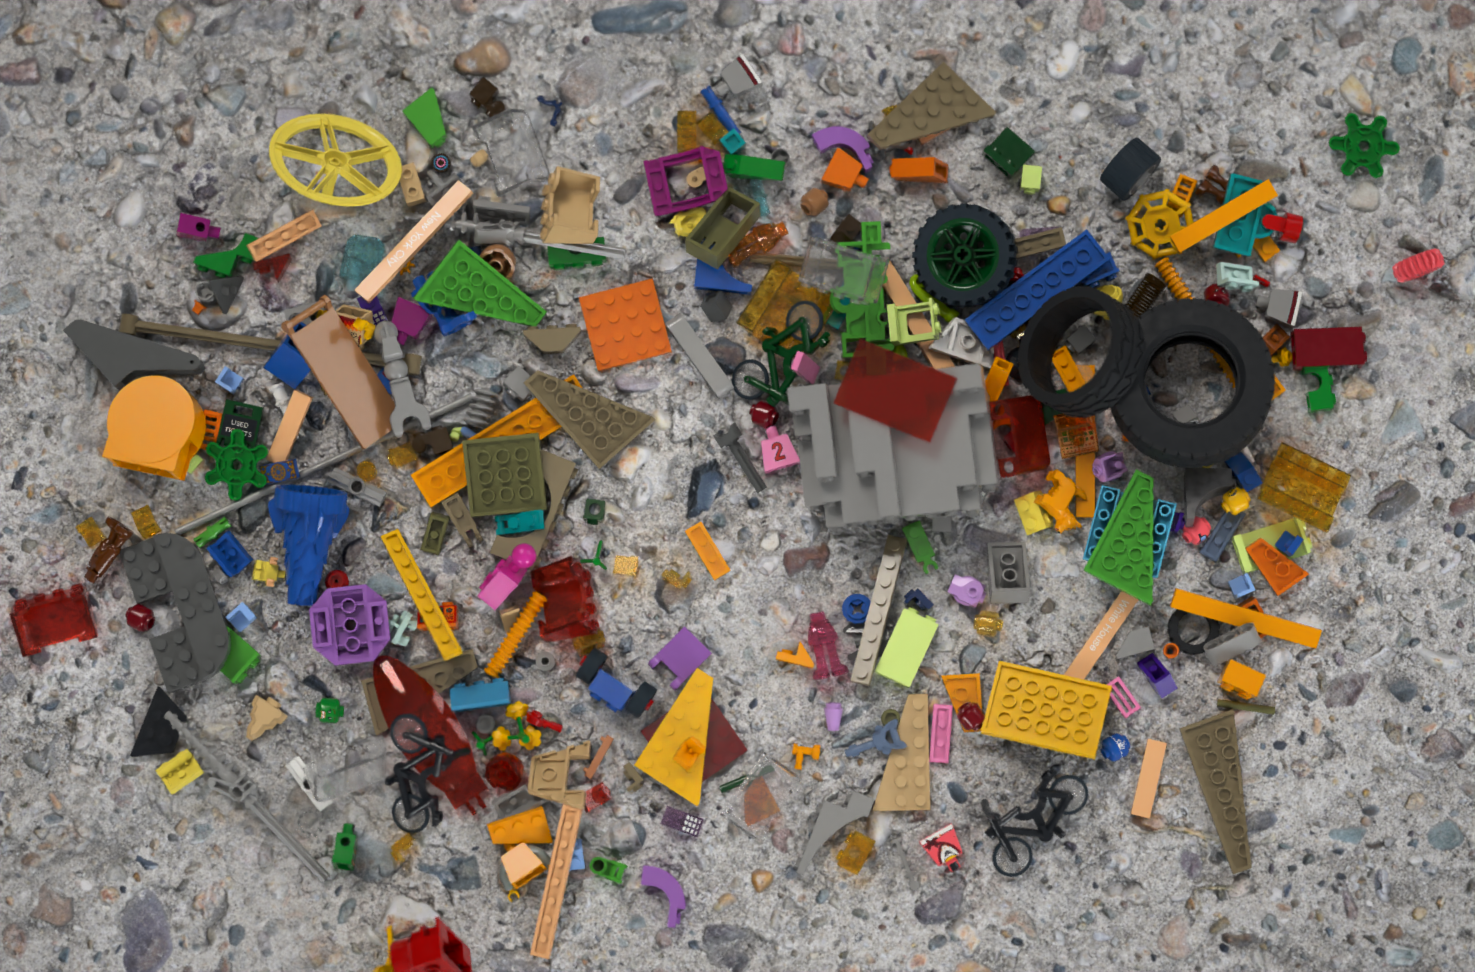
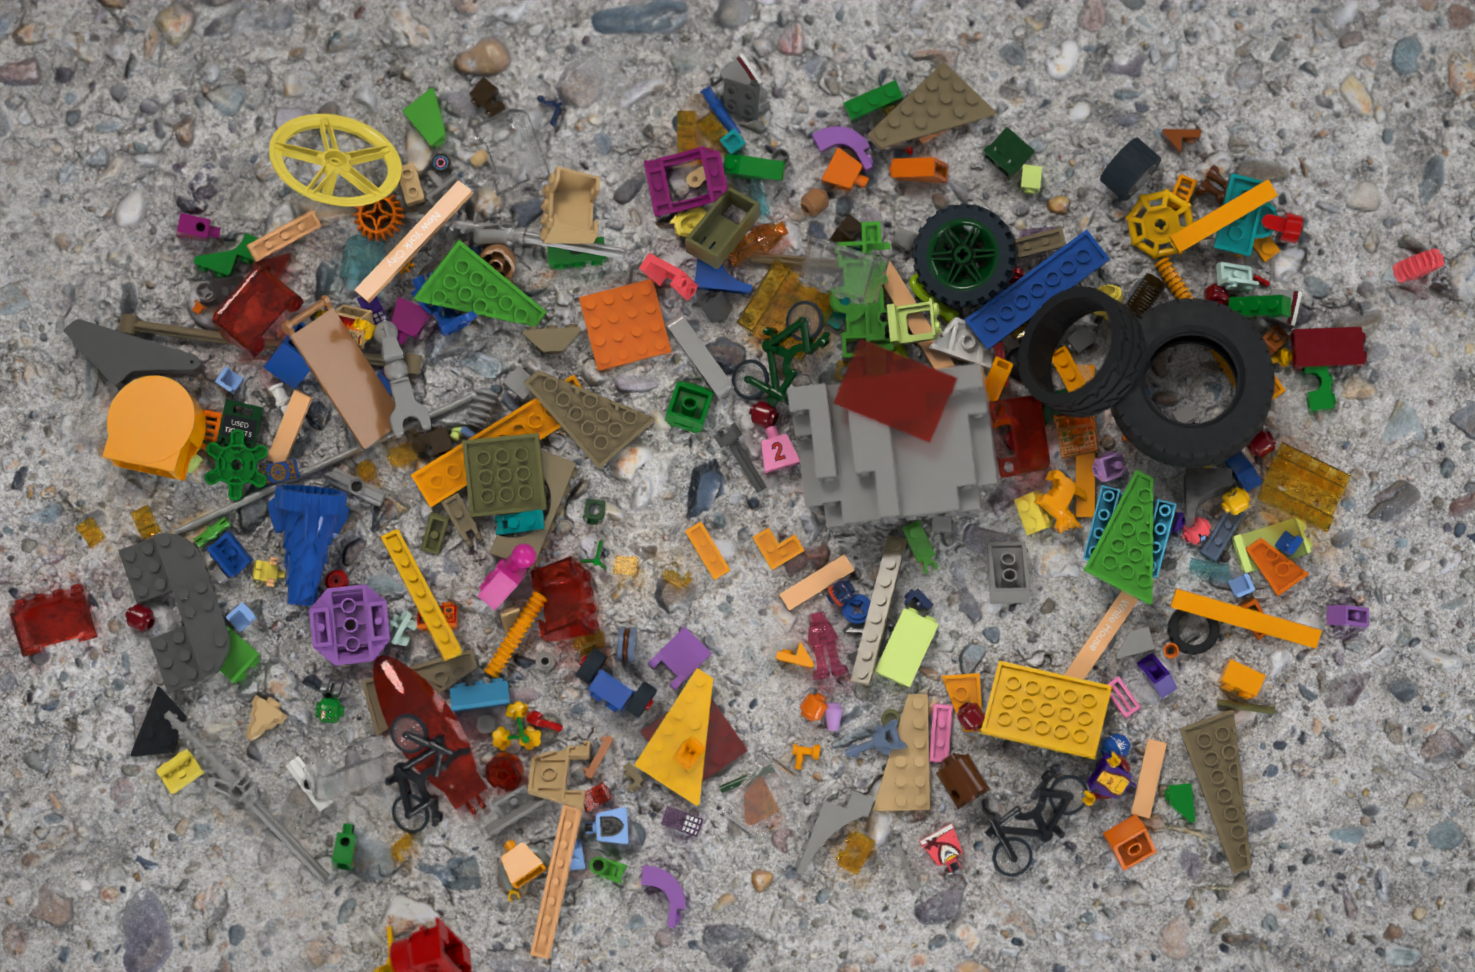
reddish brown piece [84,516,134,584] -> none
green plant [471,731,493,756] -> none
light grey hinge [472,196,531,225] -> none
light orange wing [487,806,553,844] -> none
bright pink tile [791,351,820,385] -> none
lavender hand [947,575,986,608] -> none
clear yellow head [974,610,1003,637] -> none
blue bracket [1081,252,1120,288] -> none
light grey beam [1203,623,1261,666] -> none
green plate [1328,113,1400,178] -> none
none -> clear red windscreen [212,265,304,358]
none -> flat silver wheel [320,674,345,698]
none -> orange gear [353,194,405,242]
none -> torso [585,807,629,844]
none -> sand blue head [617,626,637,663]
none -> coral panel [639,253,698,301]
none -> green slope [665,381,714,433]
none -> dark grey hinge [723,78,760,121]
none -> light orange plate [752,527,805,570]
none -> light nougat tile [779,554,855,611]
none -> orange head [800,692,828,722]
none -> dark blue head [826,578,856,607]
none -> green arch [843,80,903,124]
none -> light grey piece [890,226,918,253]
none -> reddish brown cylinder [936,752,991,809]
none -> torso [1081,752,1137,806]
none -> orange slope [1103,814,1157,871]
none -> dark orange slope [1161,129,1201,155]
none -> green slope [1164,783,1195,823]
none -> clear light blue pin [1189,557,1229,576]
none -> green arch [1229,295,1291,319]
none -> dark red head [1247,430,1276,458]
none -> medium lavender slope [1326,605,1369,627]

